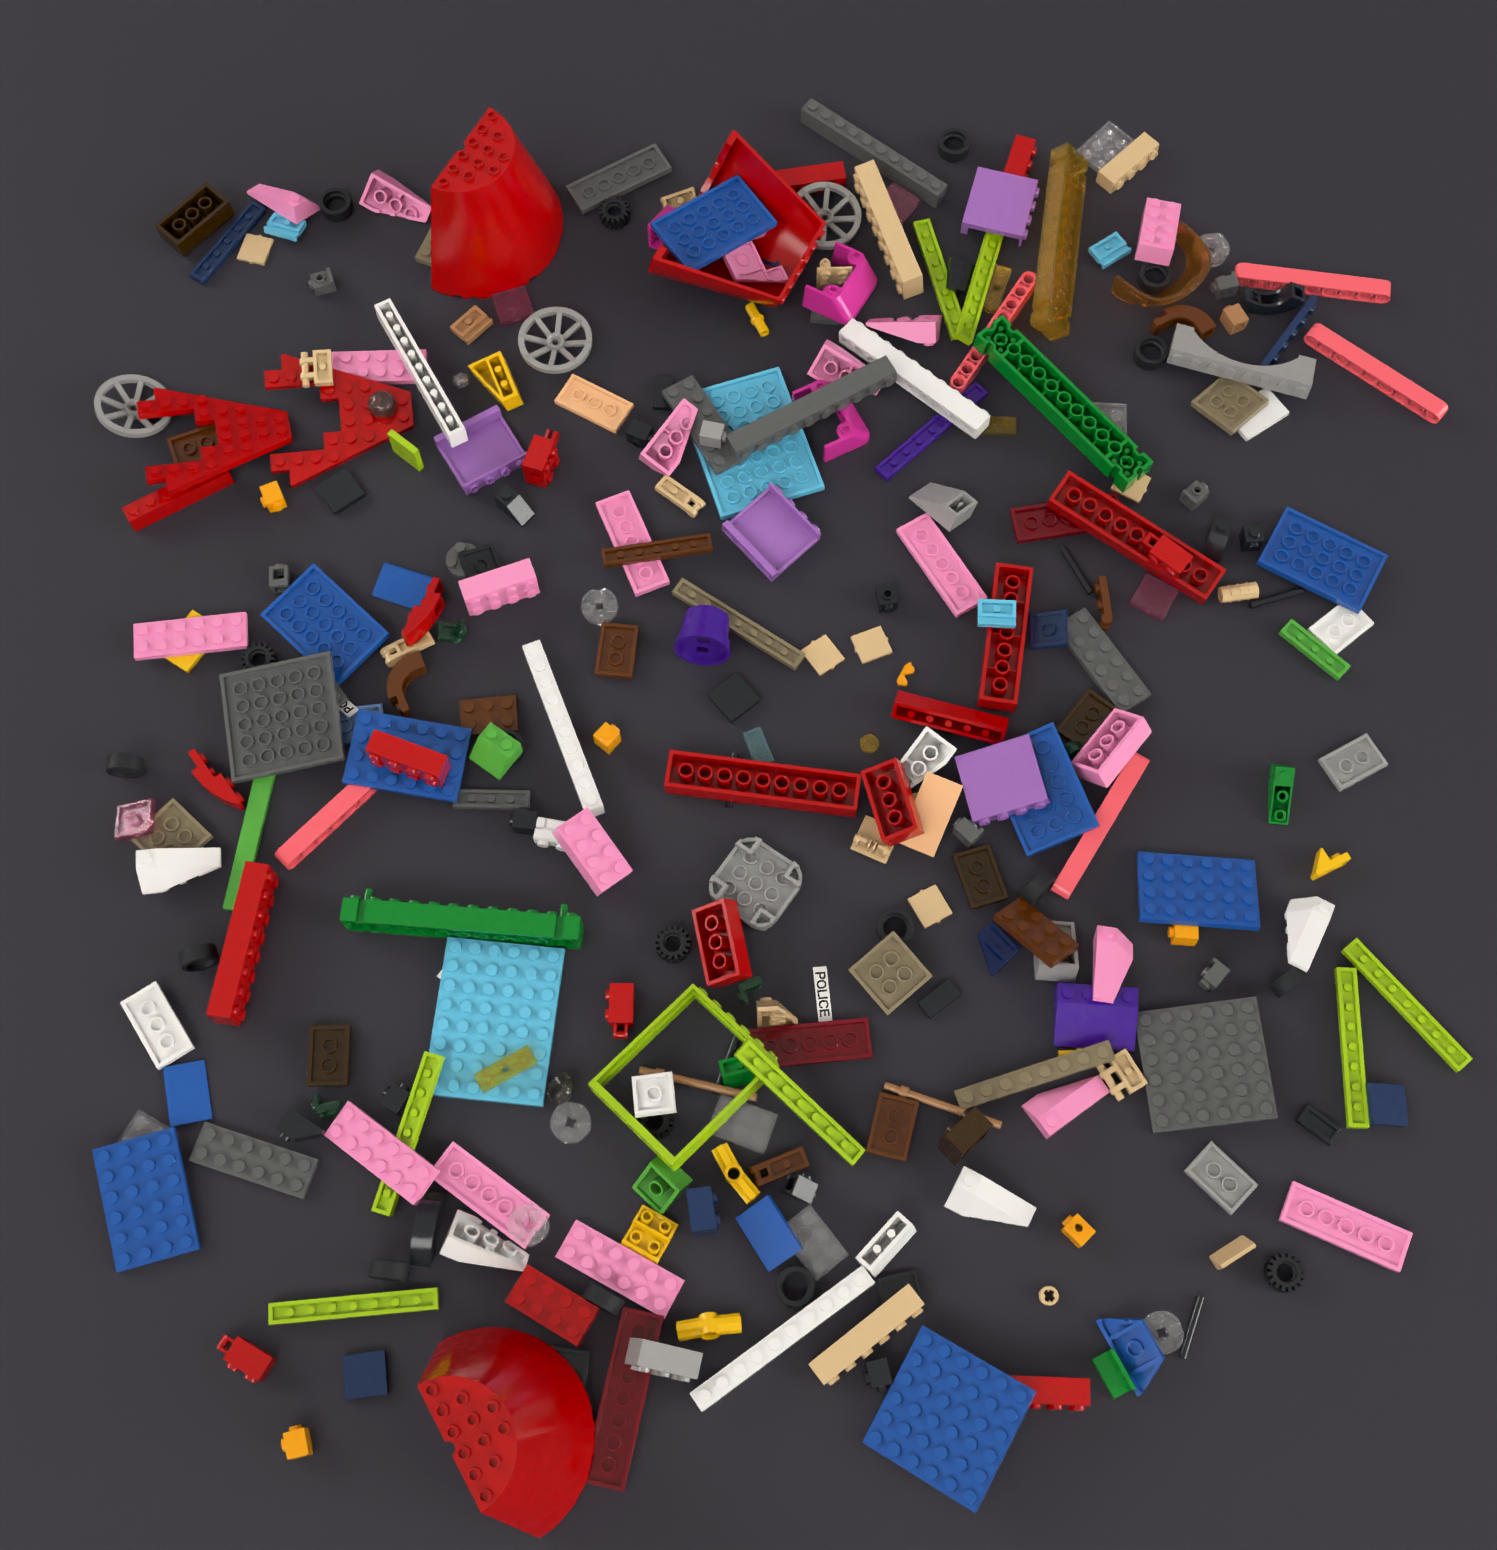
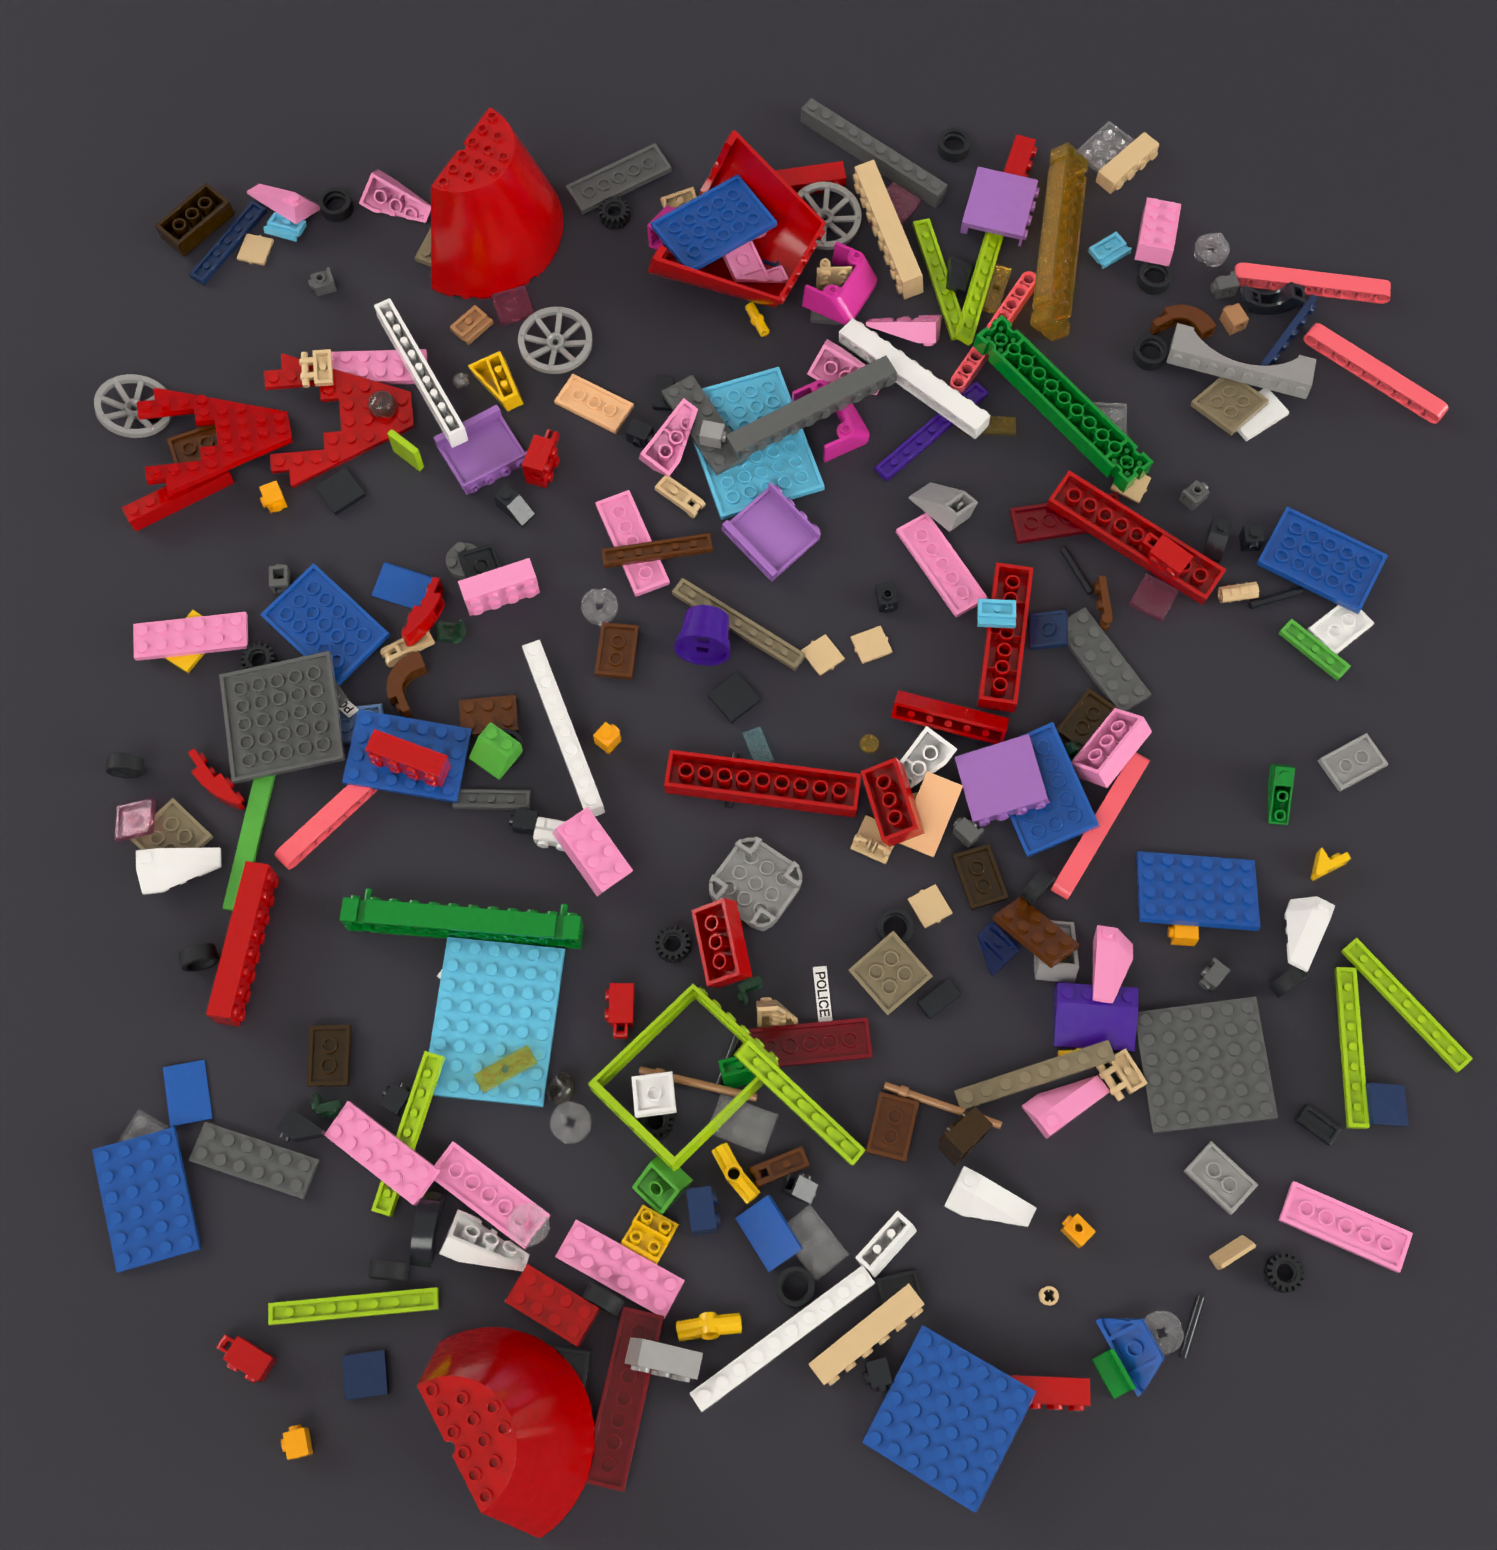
white plate [120,981,195,1070] -> none
light orange piece [897,662,915,687] -> none
clear orange piece [1111,221,1212,307] -> none

